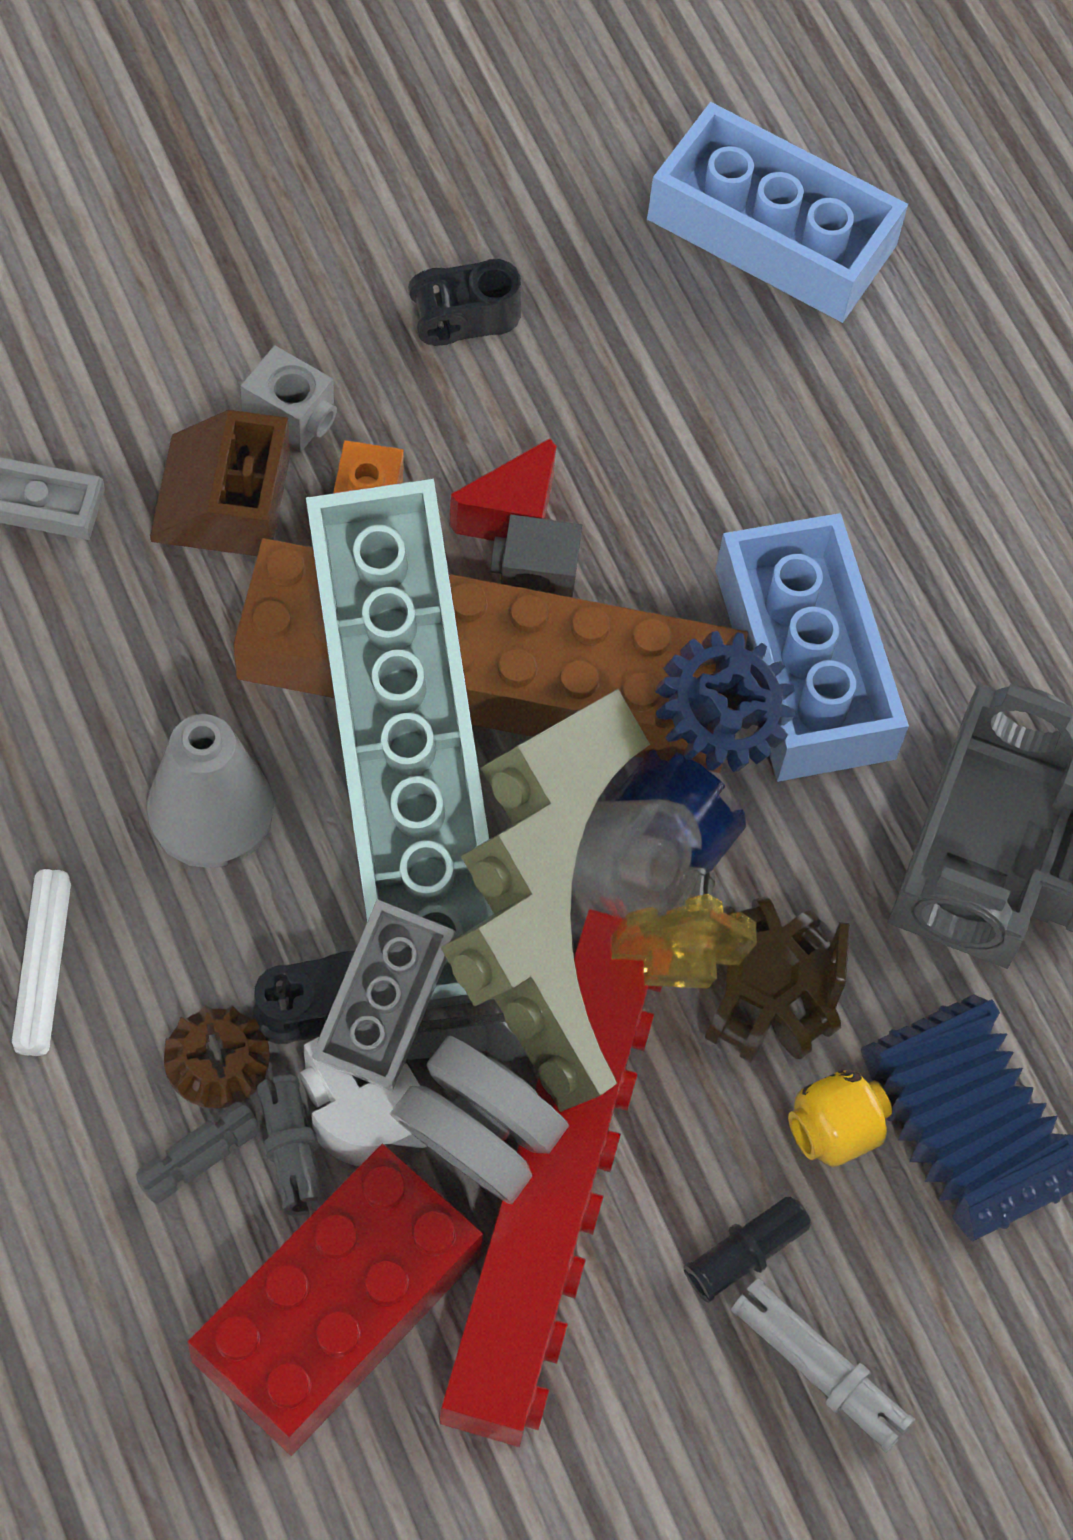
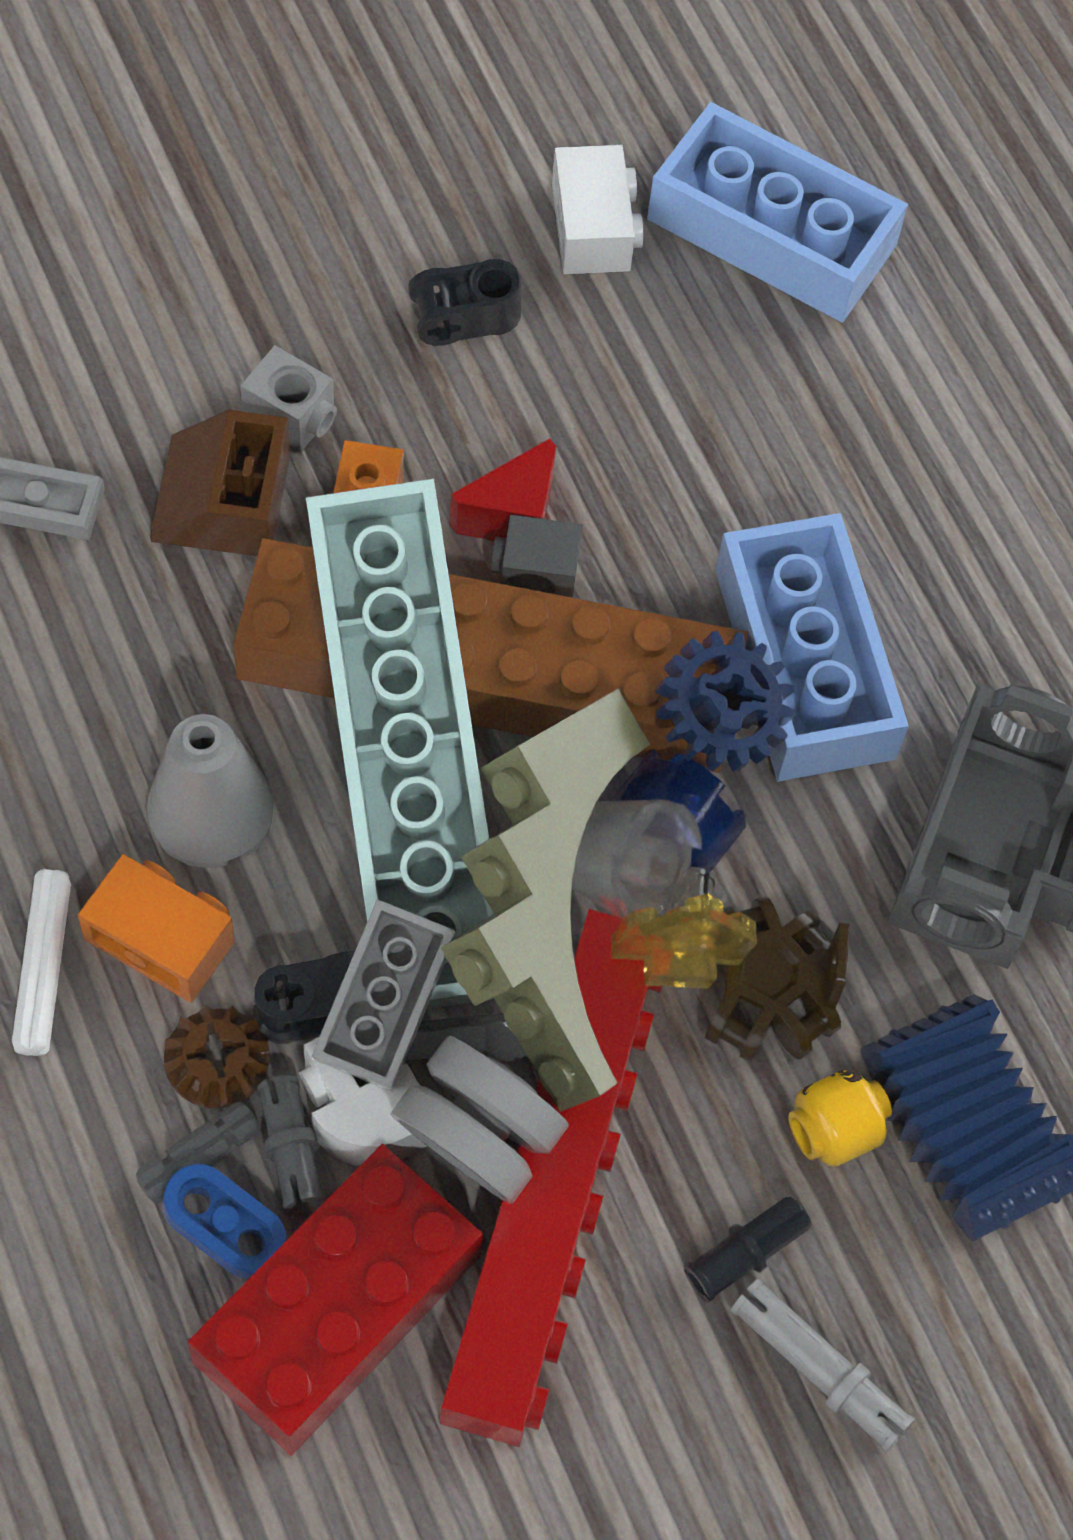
none -> orange brick [78,854,235,1004]
none -> blue plate [162,1164,287,1279]
none -> white brick [552,145,643,274]

